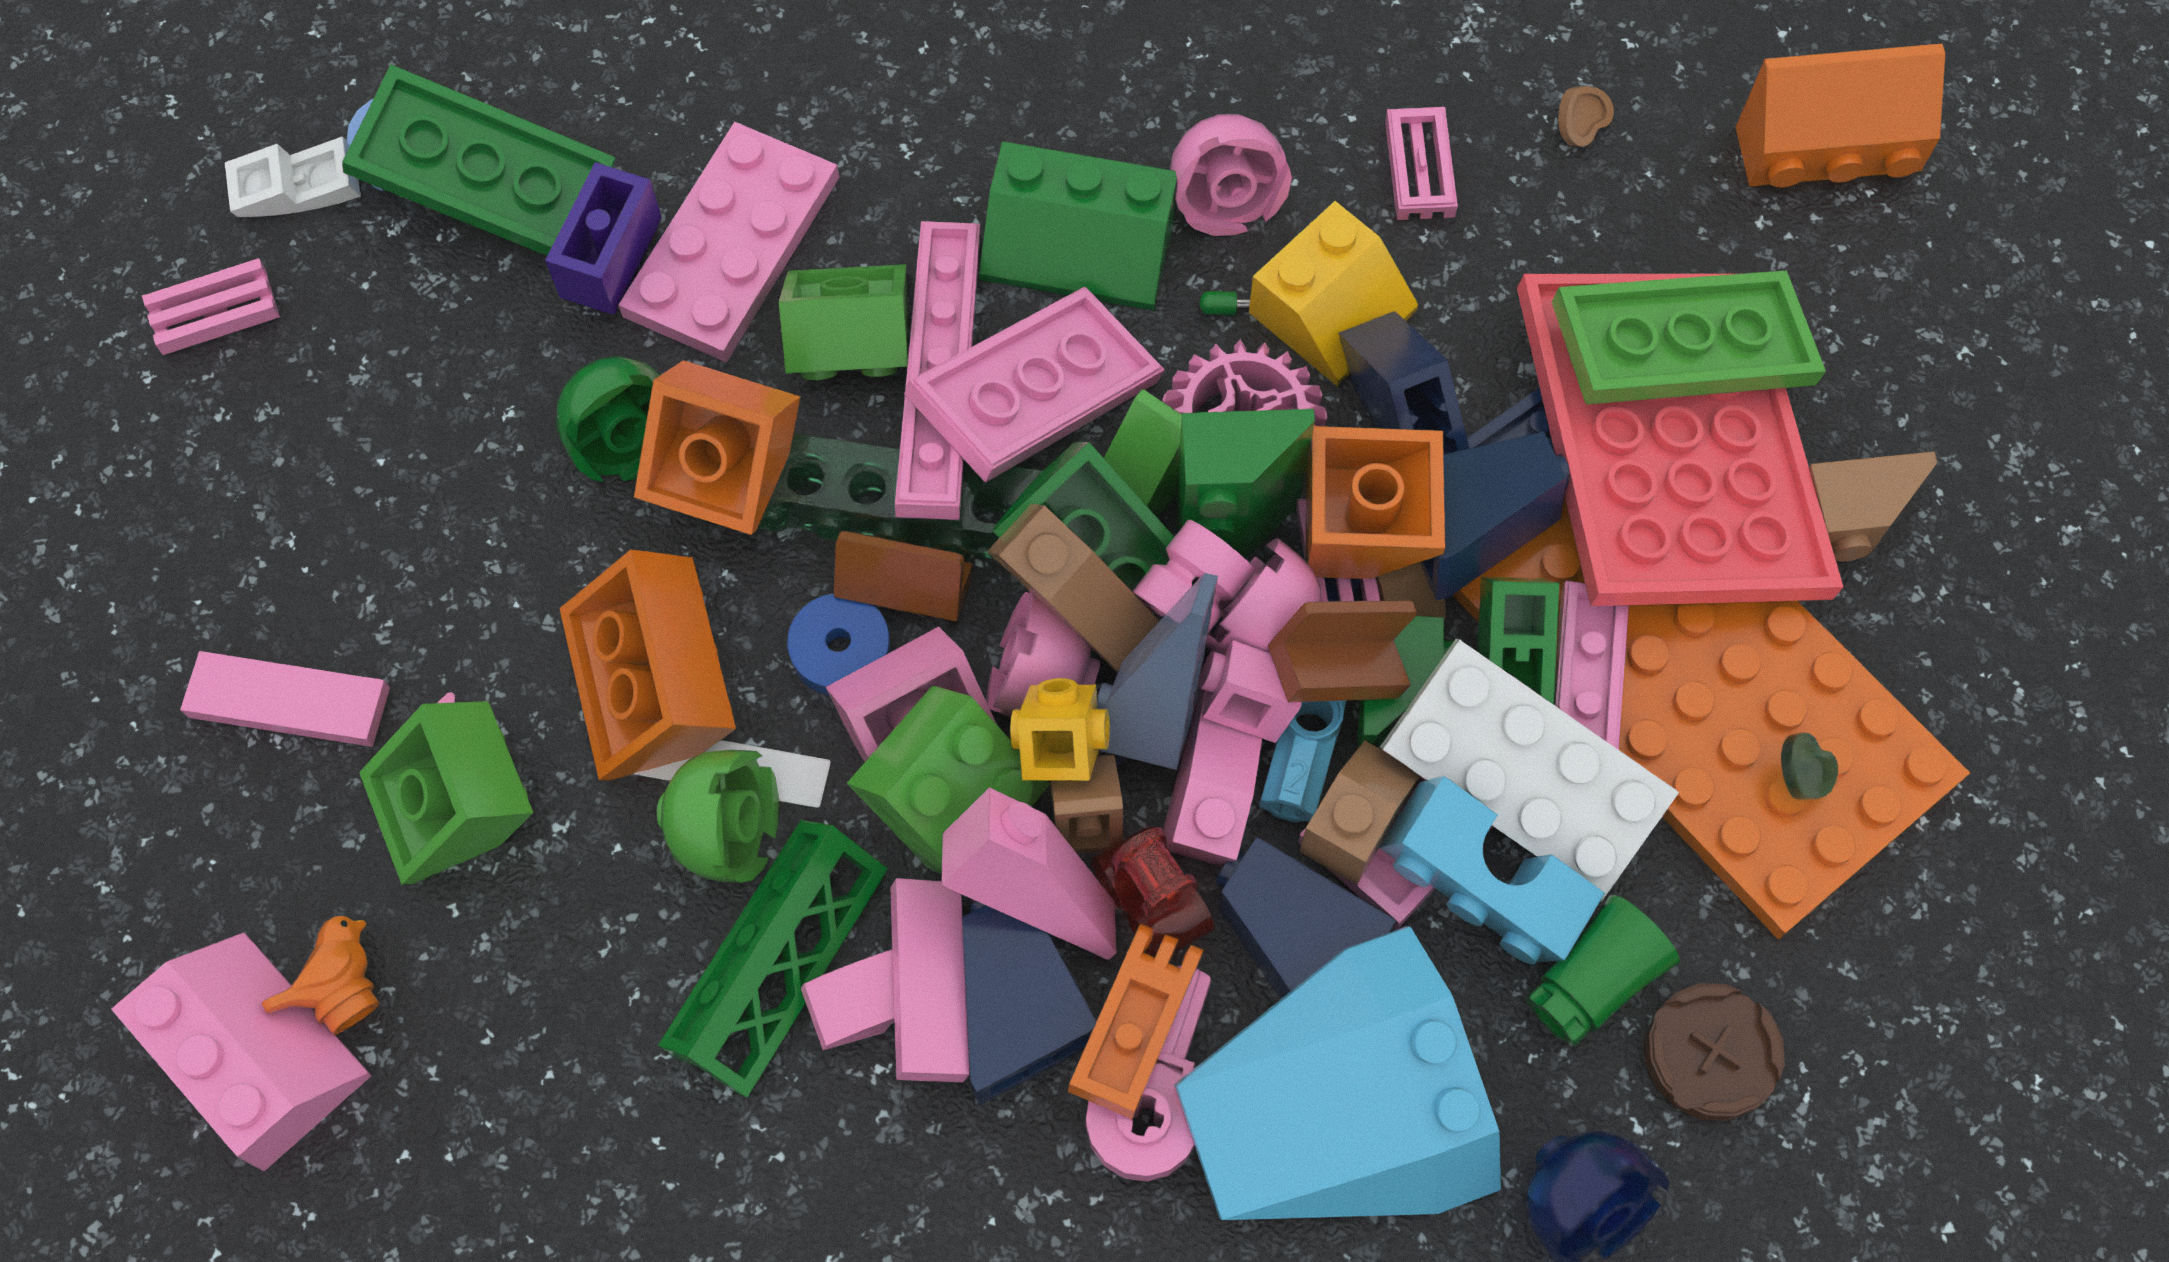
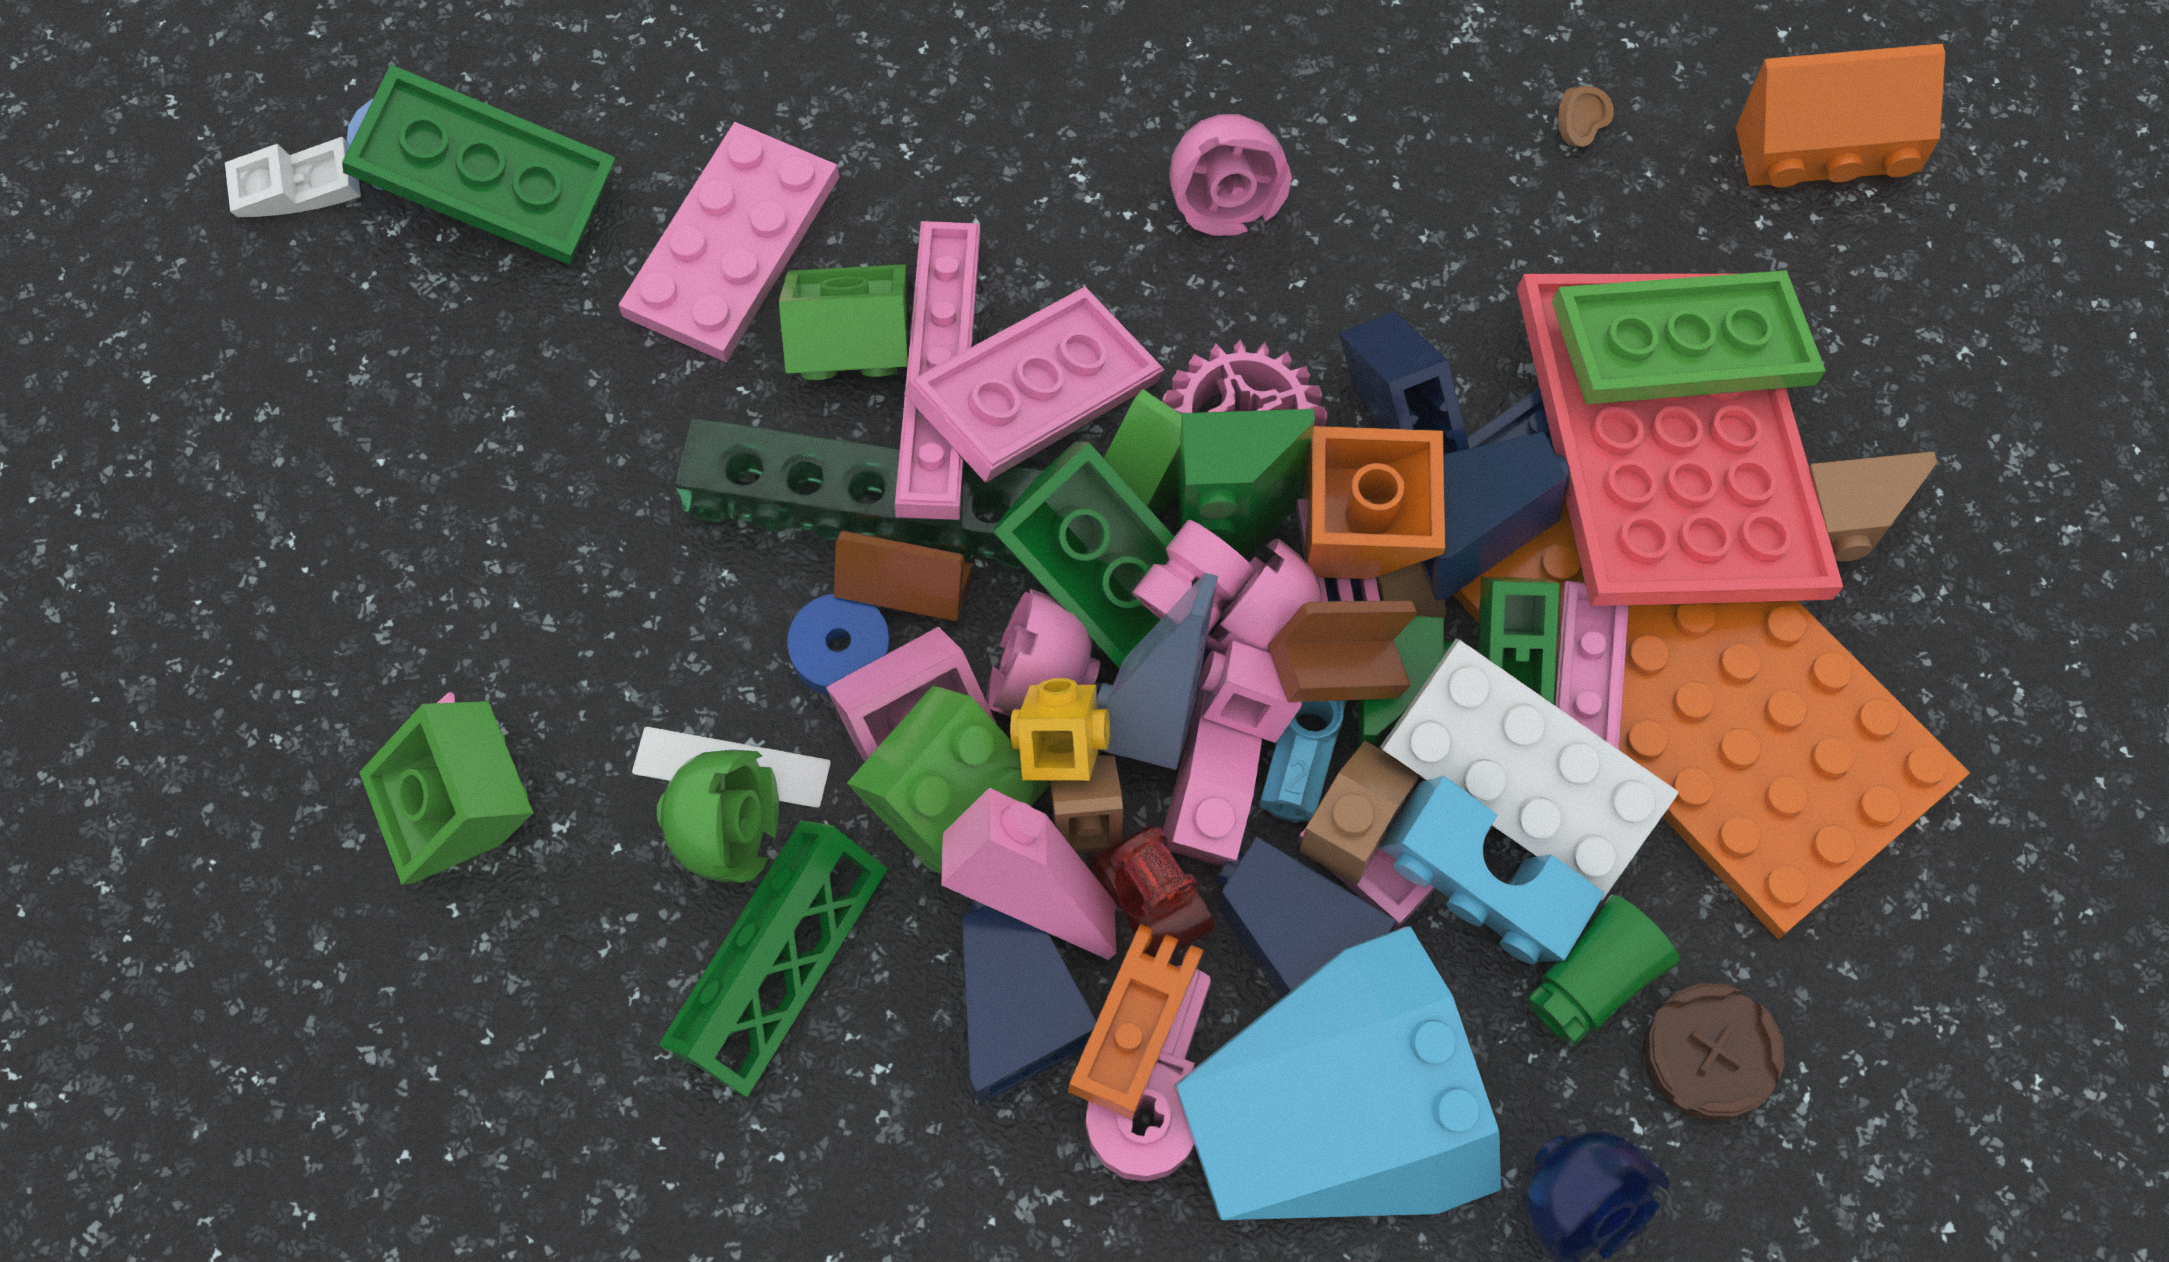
bright pink slope [111,933,372,1171] -> none
bright pink tile [142,258,280,355] -> none
bright pink tile [180,651,390,747] -> none
orange animal [261,916,380,1035] -> none
dark purple brick [545,162,662,315] -> none
green cylinder [556,356,661,482] -> none
orange slope [559,549,736,781] -> none
orange slope [634,360,801,535] -> none
bright pink slope [801,950,895,1050] -> none
bright pink tile [890,878,970,1082] -> none
green slope [979,141,1177,311] -> none
medium nougat slope [987,503,1159,673] -> none
green piece [1199,291,1250,316] -> none
yellow slope [1249,201,1418,386] -> none
bright pink tile [1385,107,1458,220] -> none
clear green piece [1781,732,1838,800] -> none

